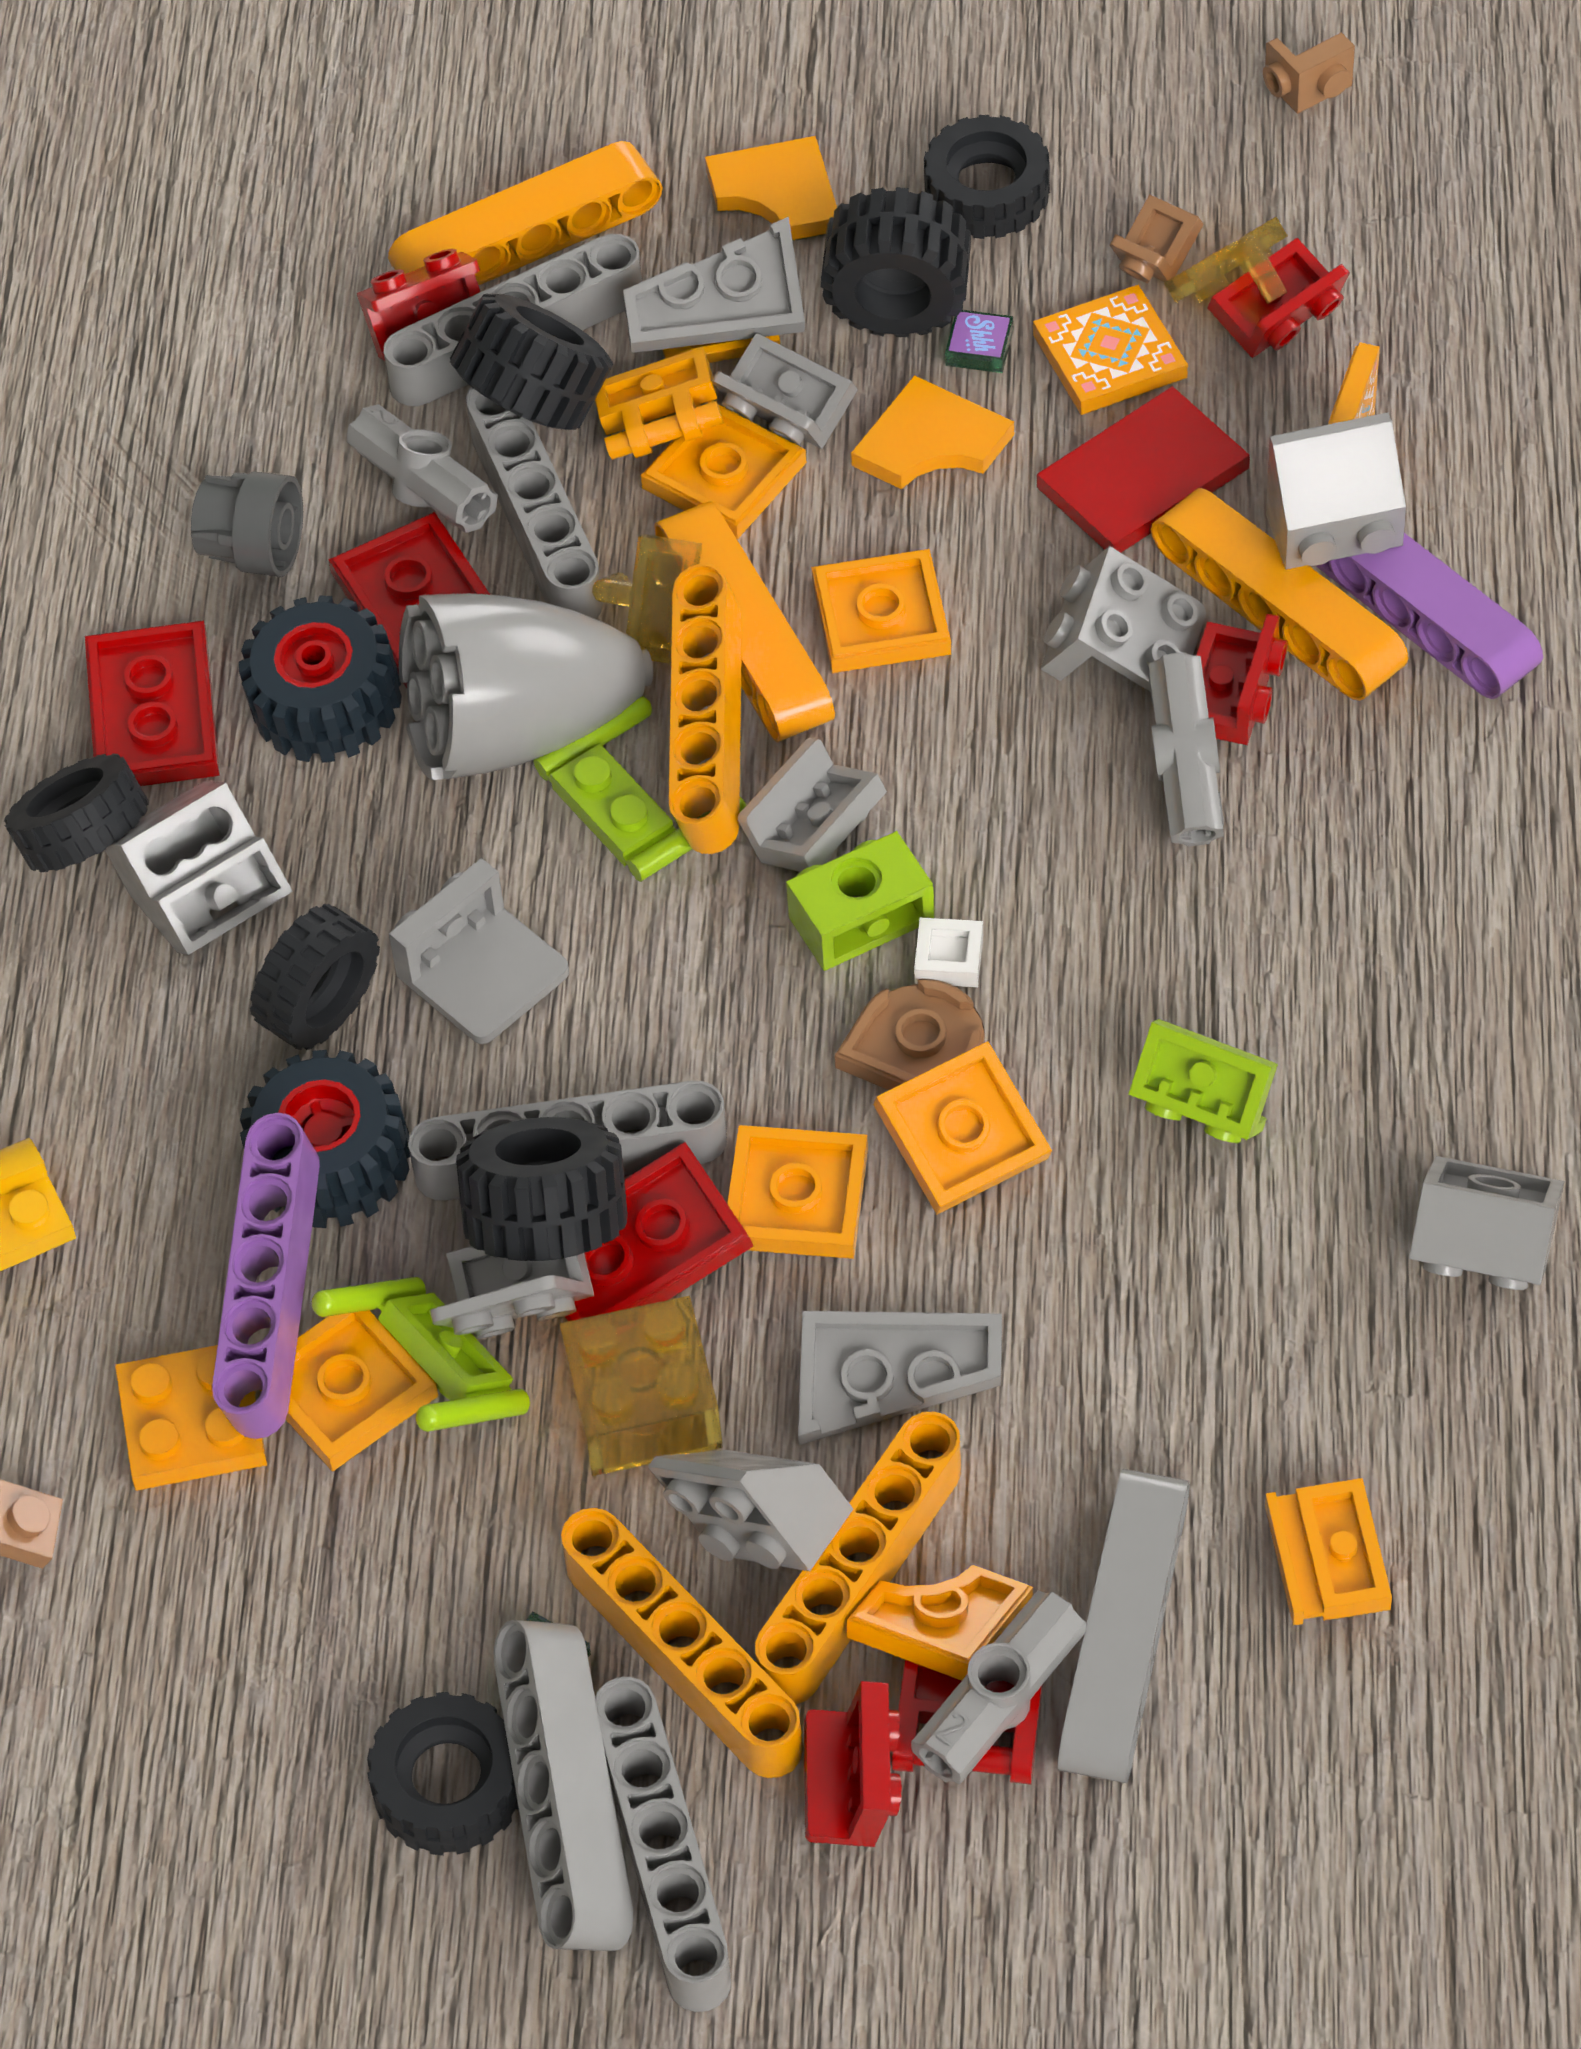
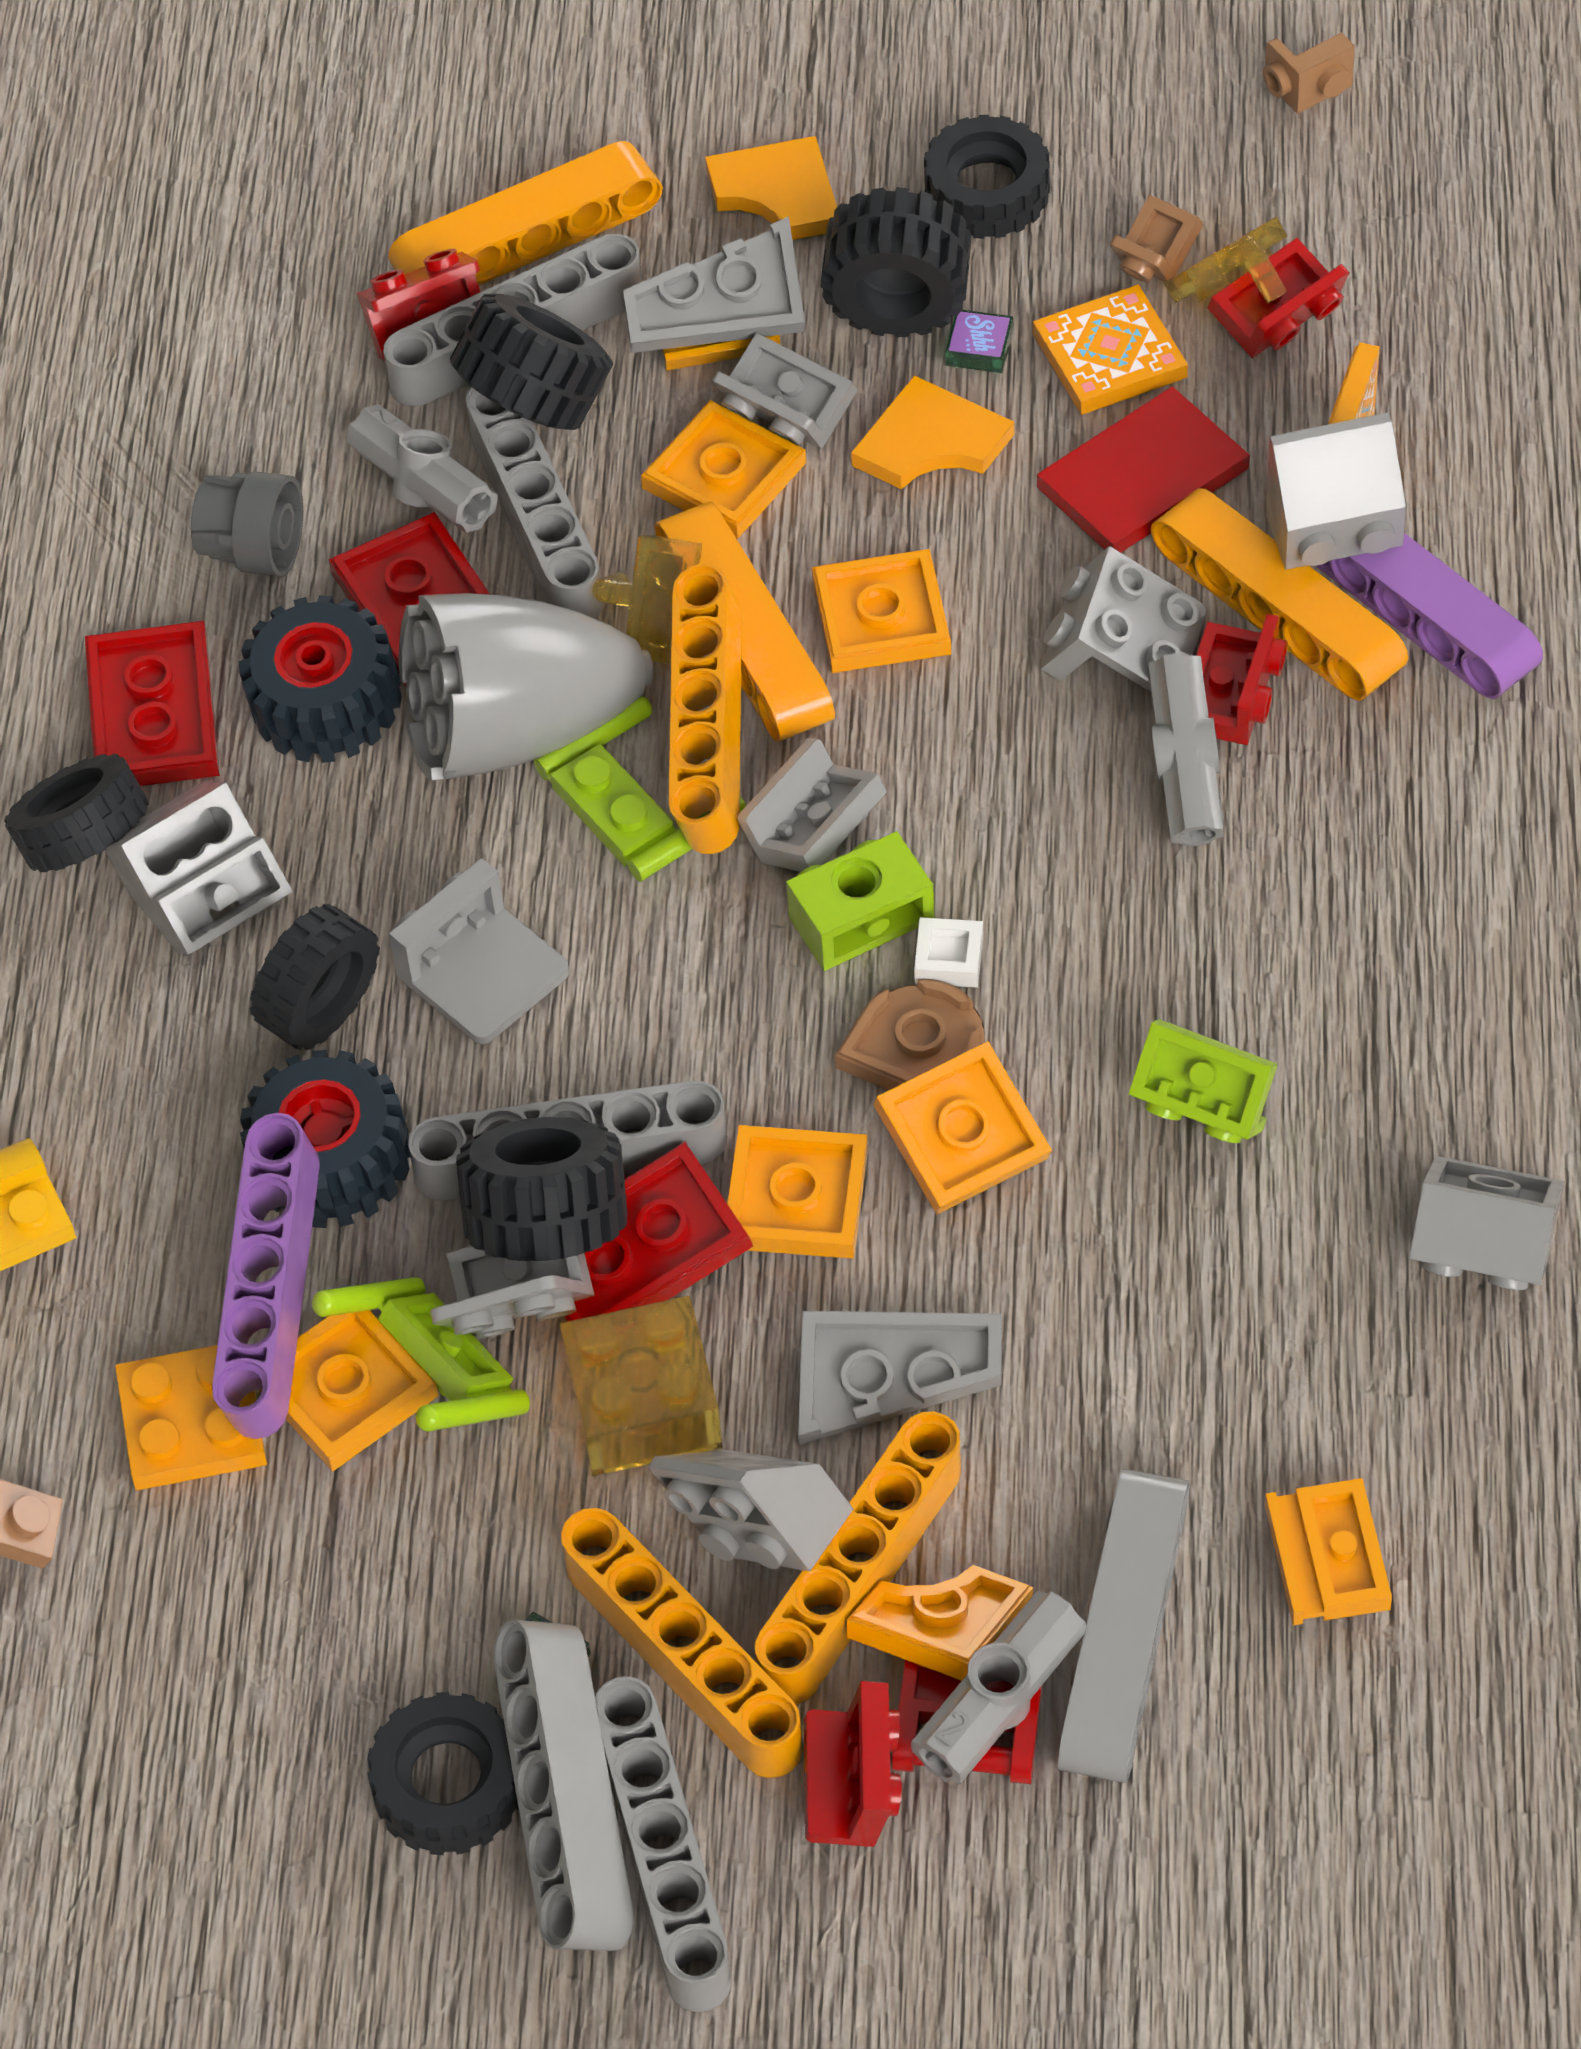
light orange plate [595,346,724,460] -> none

